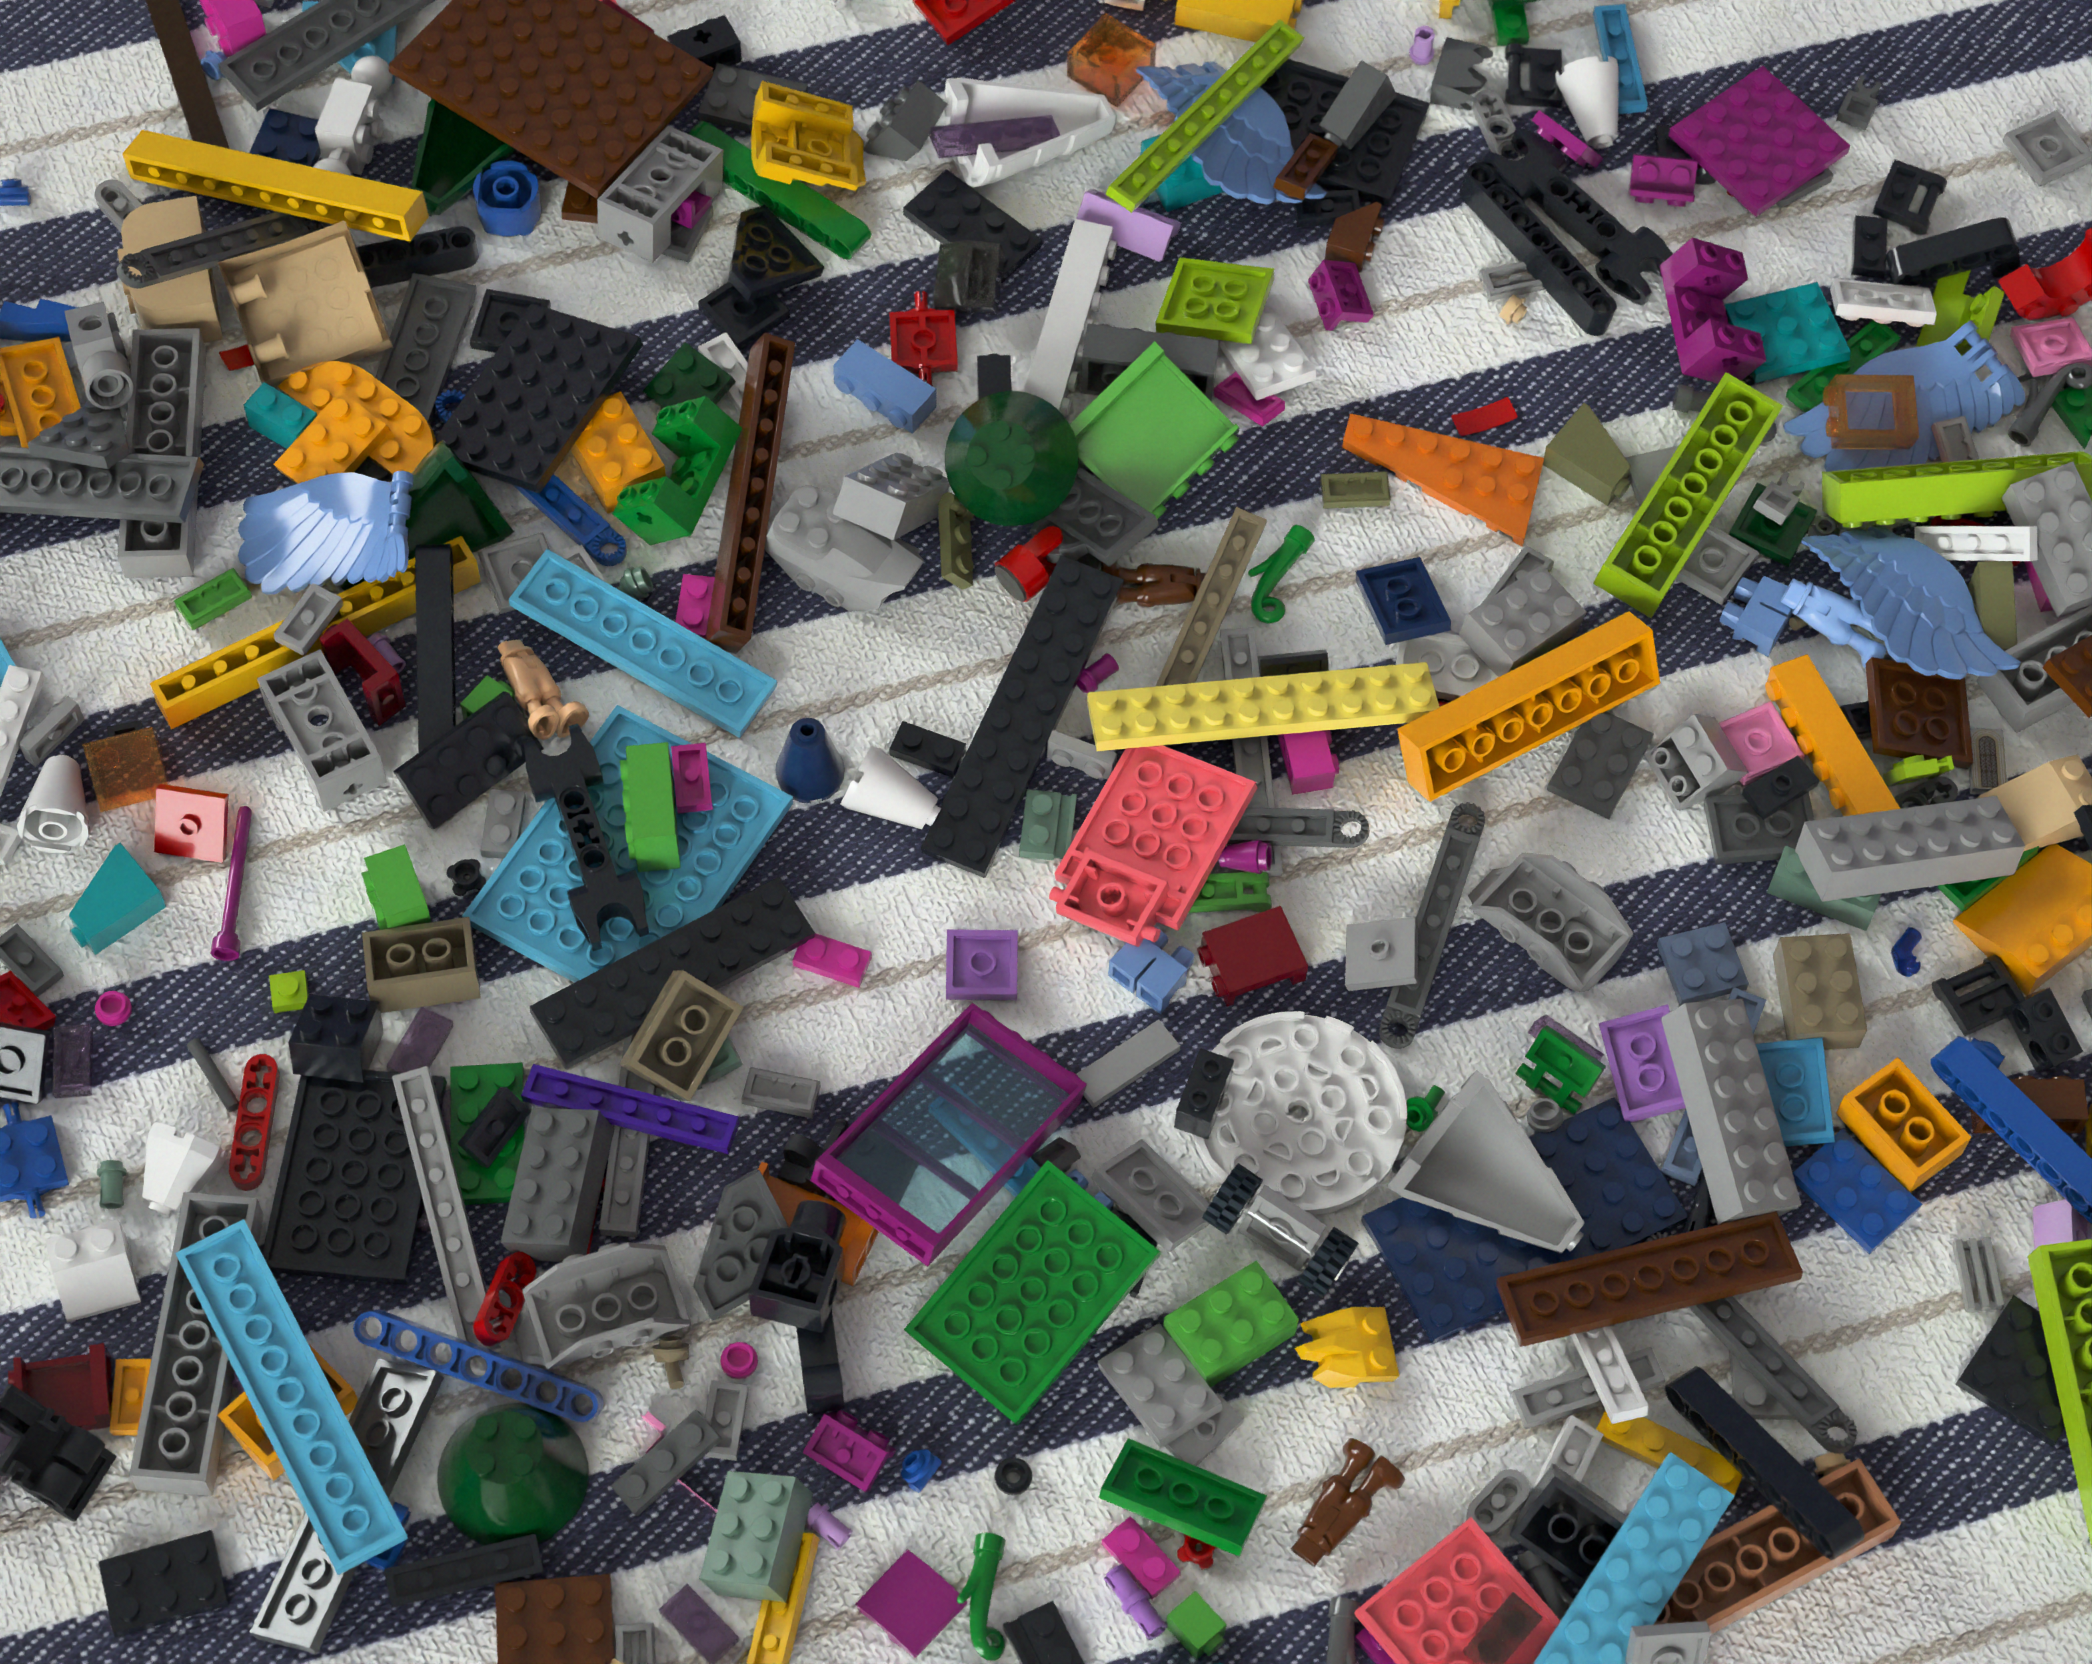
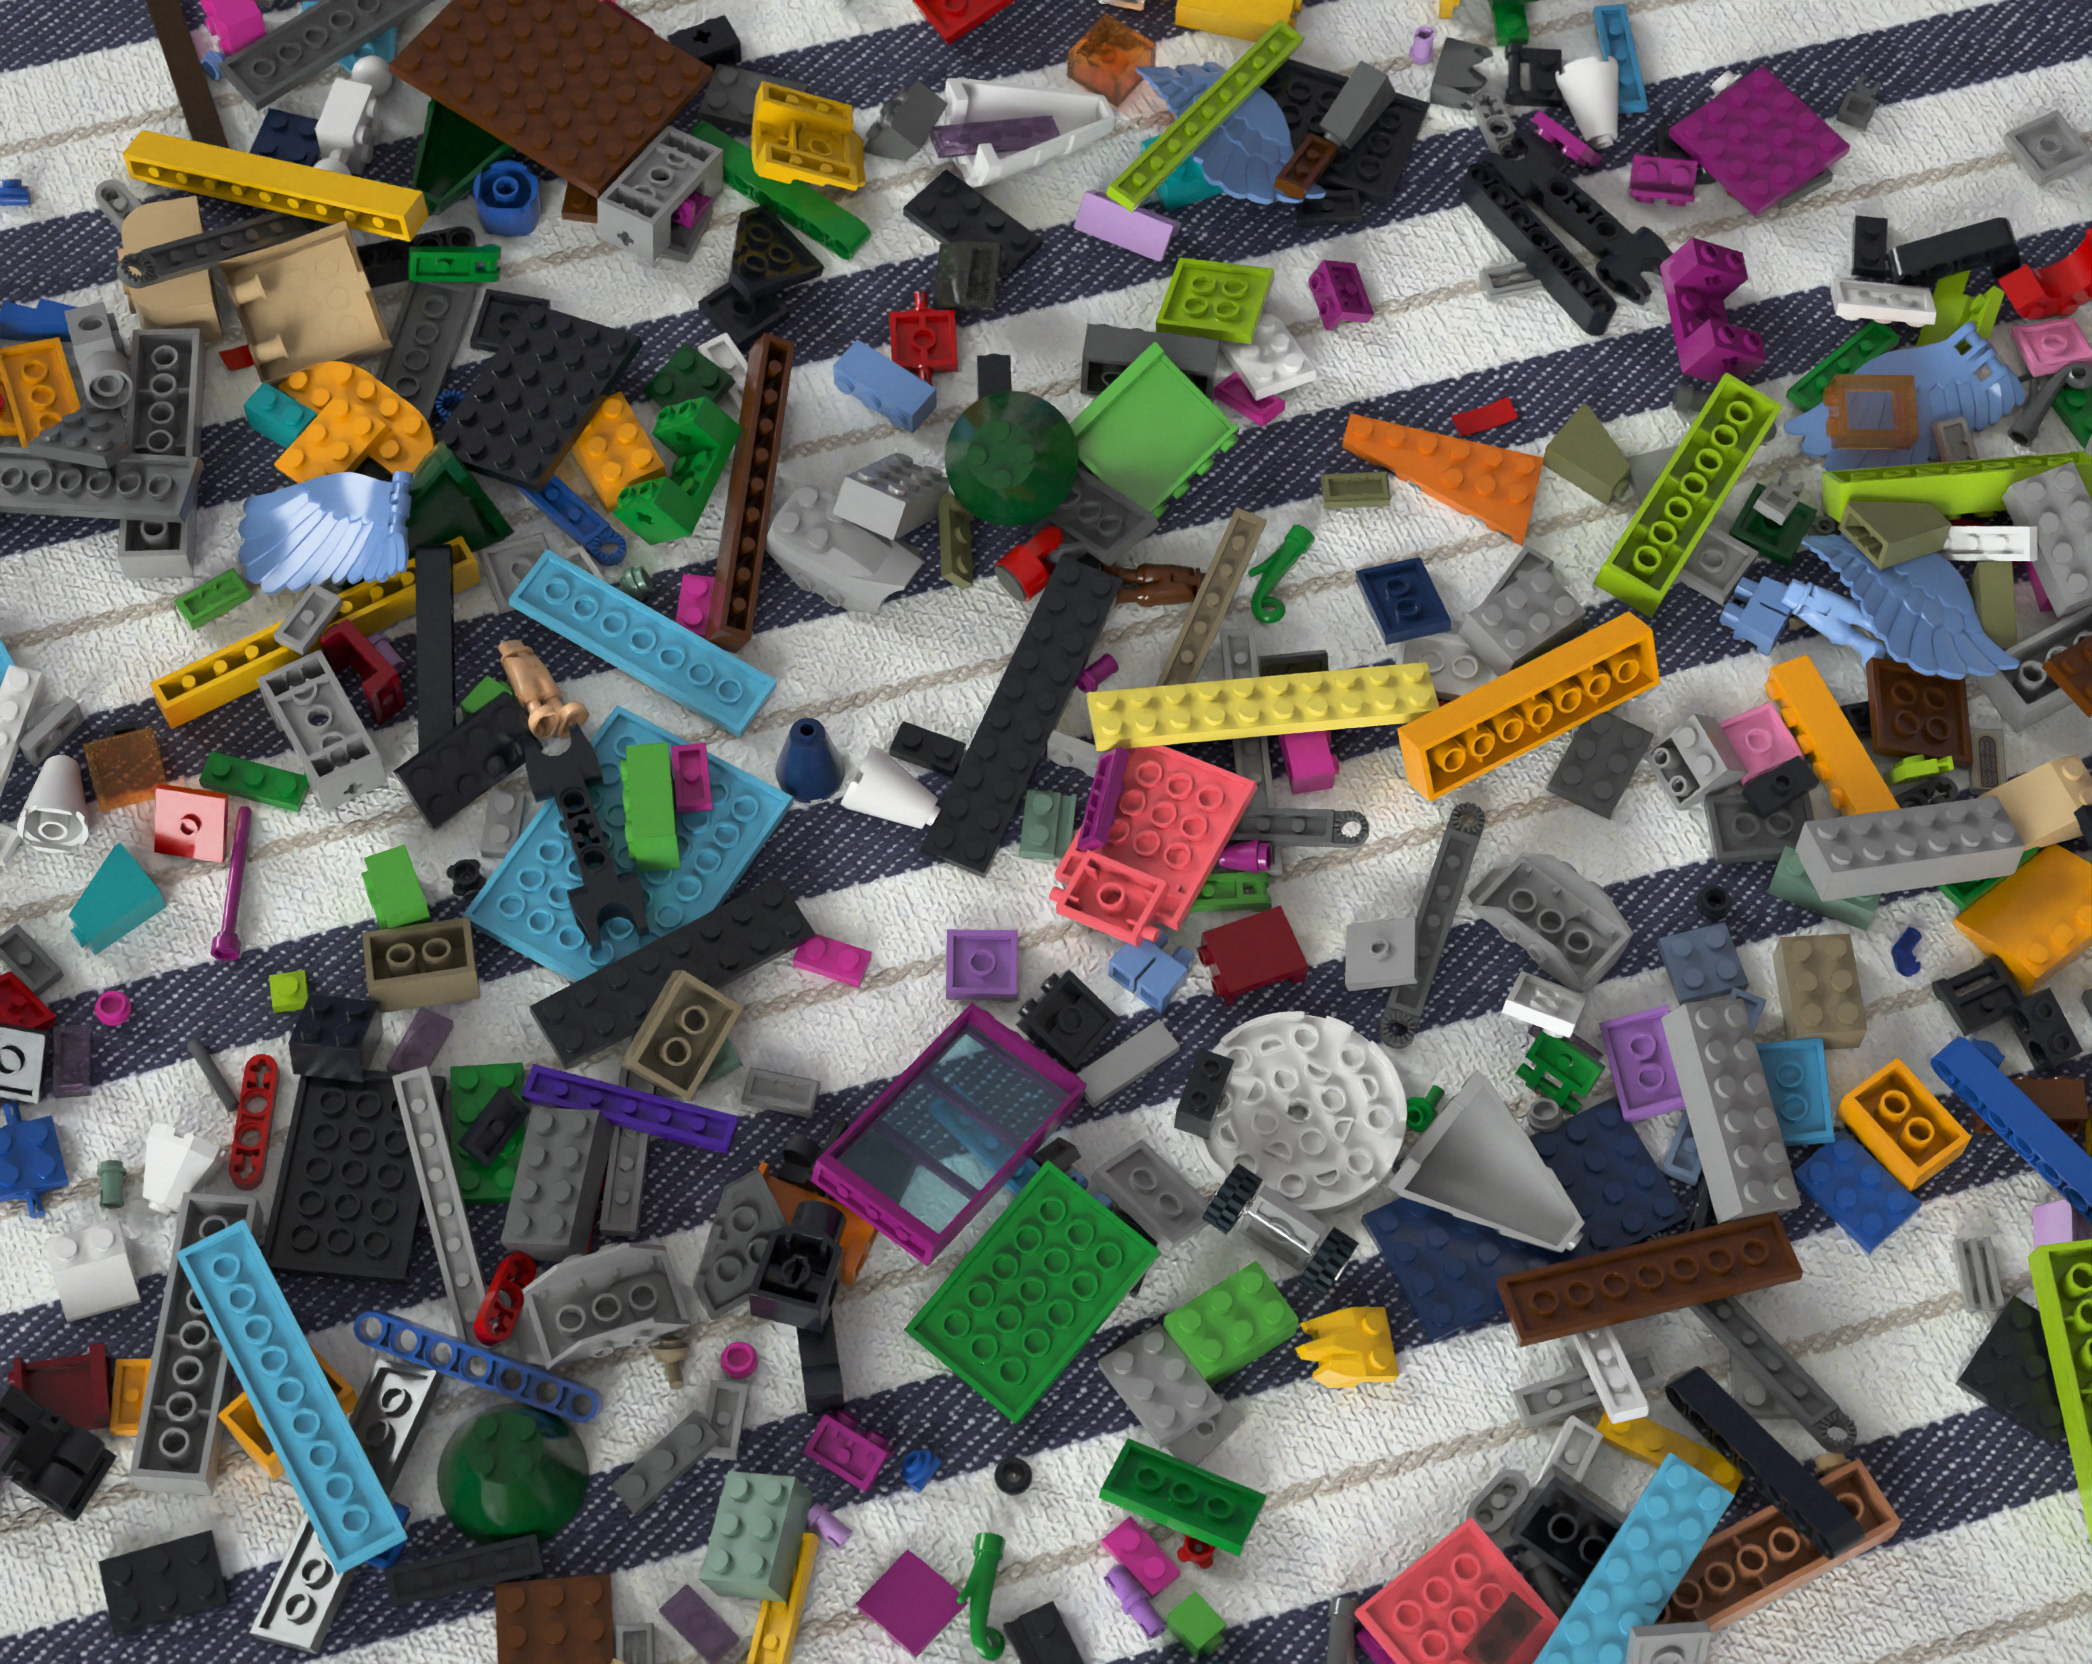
bright pink piece [641,1411,717,1513] -> none
white brick [1023,219,1117,418] -> none
reddish brown piece [1291,1438,1405,1567] -> none
reddish brown slope [1324,202,1385,273] -> none
tan plate [1499,294,1528,325] -> none
teal plate [1724,282,1851,383] -> none
black plate [1872,159,1947,235] -> none
none -> green plate [199,751,310,813]
none -> green plate [408,244,502,282]
none -> black plate [1016,969,1120,1071]
none -> magenta plate [1077,747,1129,852]
none -> white plate [1502,971,1588,1038]
none -> black plate [1696,885,1732,920]
none -> white plate [1710,70,1742,99]
none -> olive slope [1838,501,1951,570]

